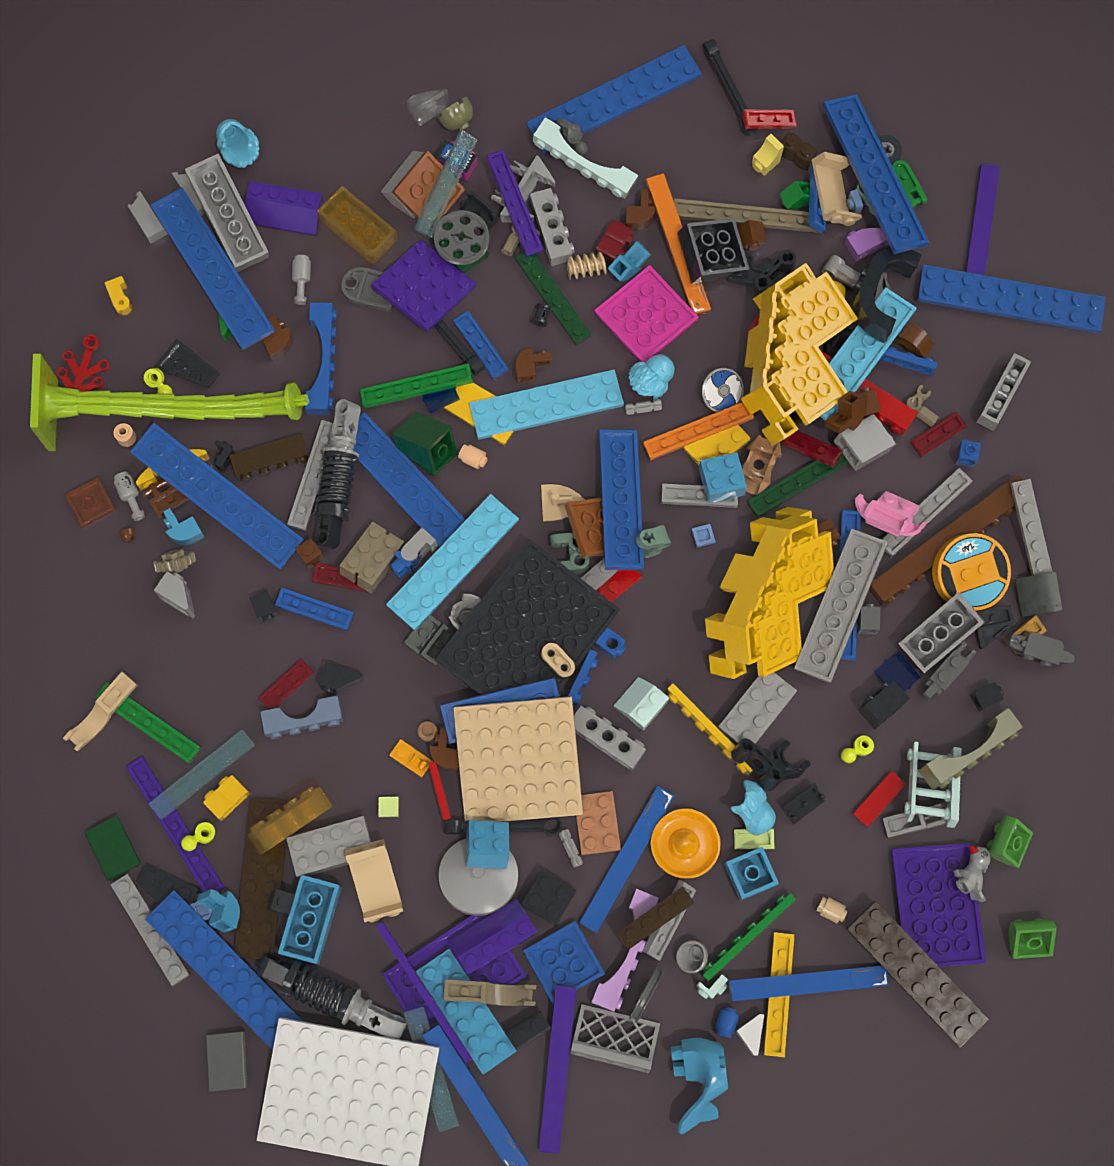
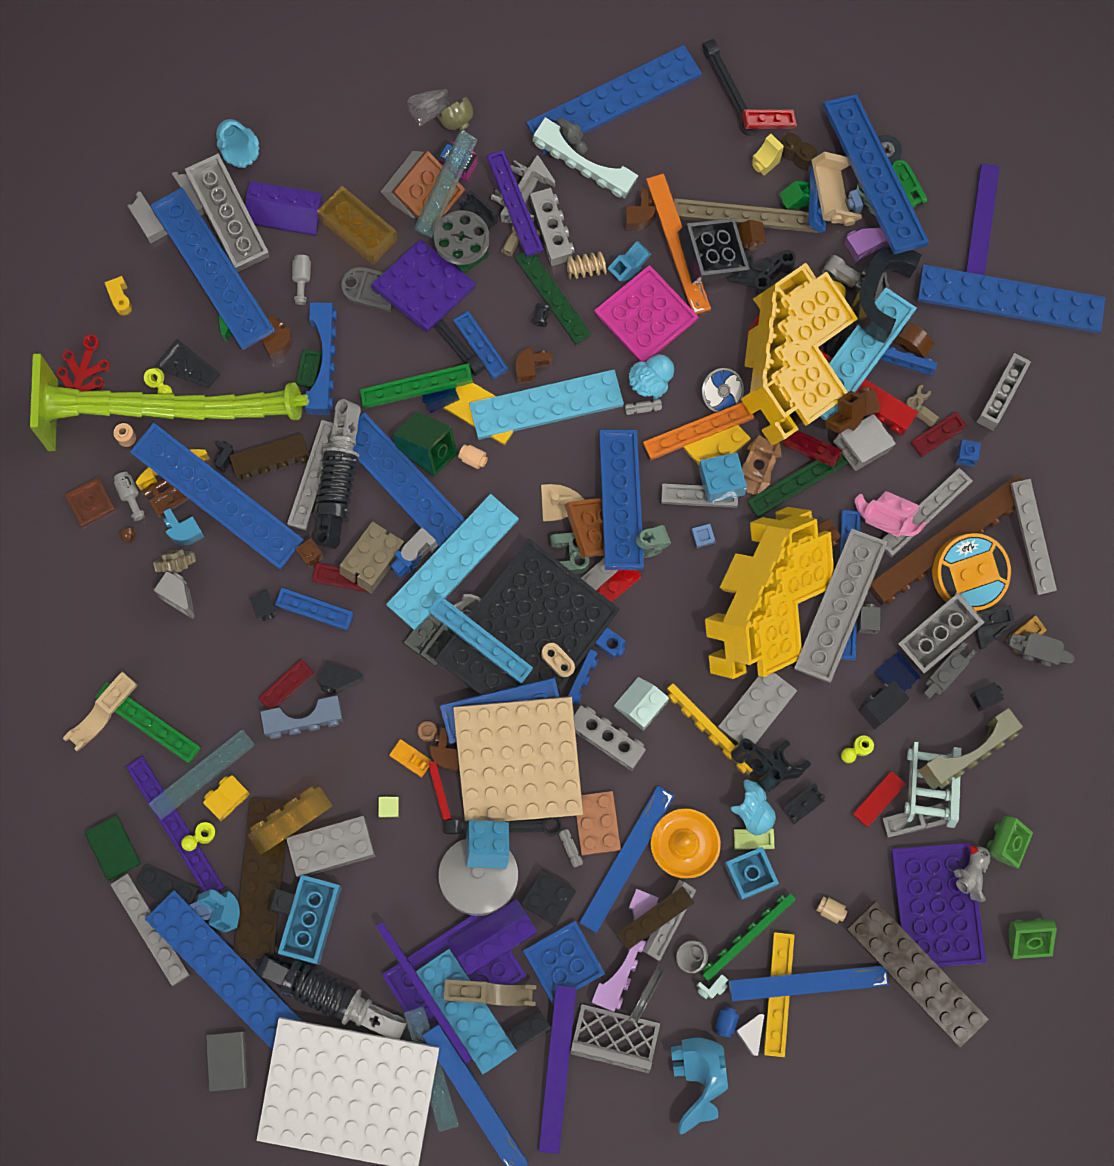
tan panel [345,839,403,922] -> none
dark red brick [596,219,634,263] -> none
pearl dark grey slope [1014,572,1063,617] -> none
none -> dark green plate [296,349,322,388]
none -> dark azure plate [428,596,533,684]

